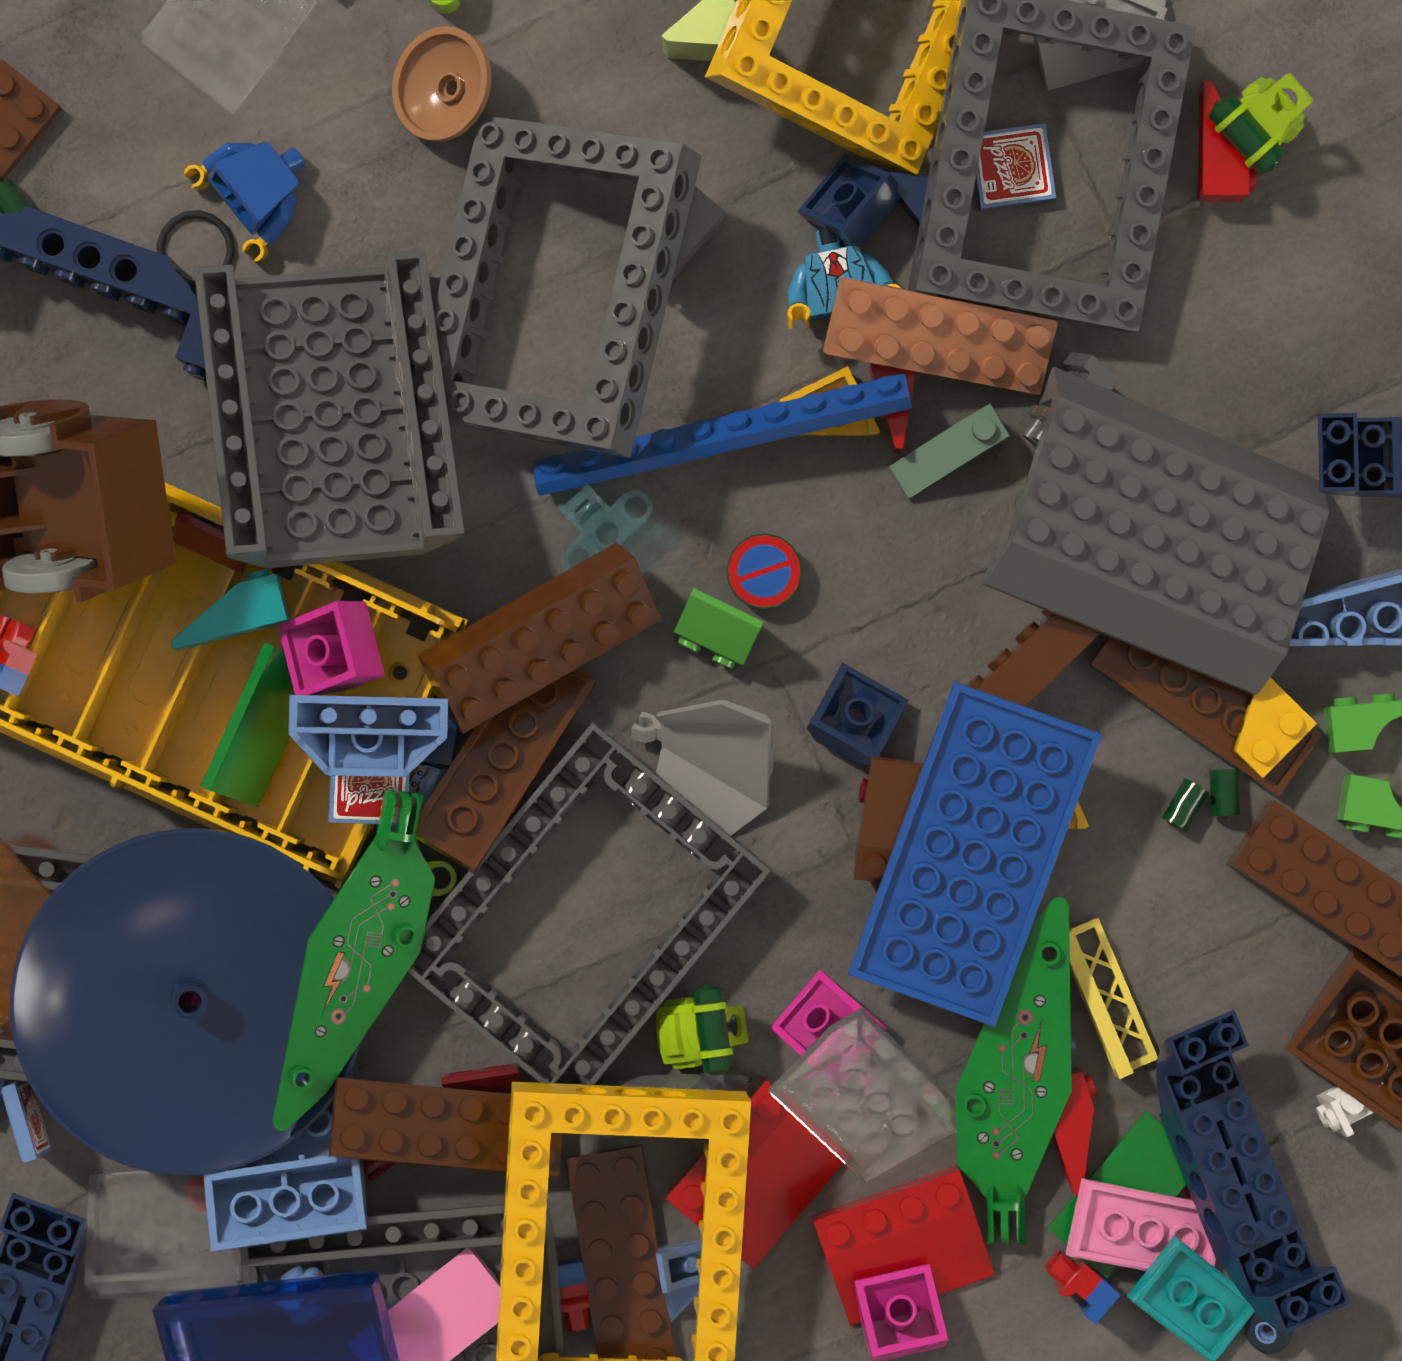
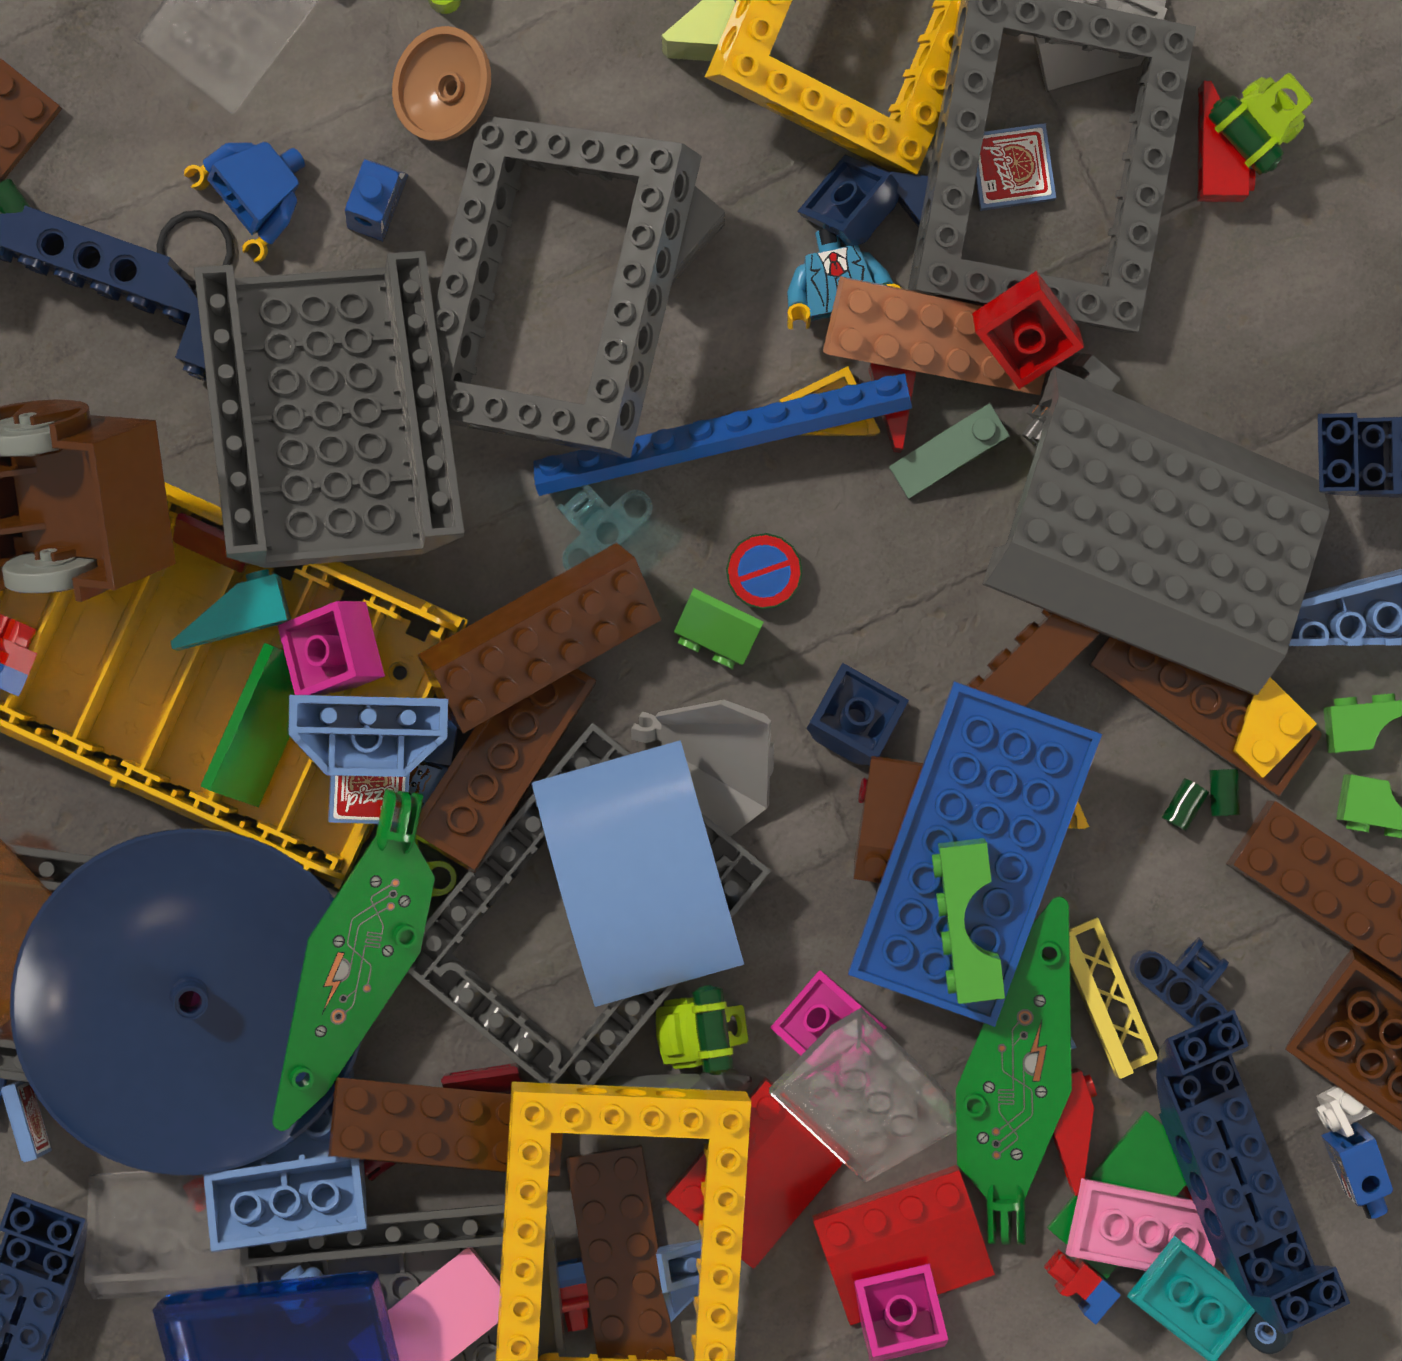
none -> blue torso [345,159,409,242]
none -> medium blue slope [532,740,744,1007]
none -> bright green arch [932,838,1005,1004]
none -> red brick [972,271,1084,389]
none -> dark blue piece [1129,937,1229,1027]
none -> blue torso [1321,1121,1393,1219]

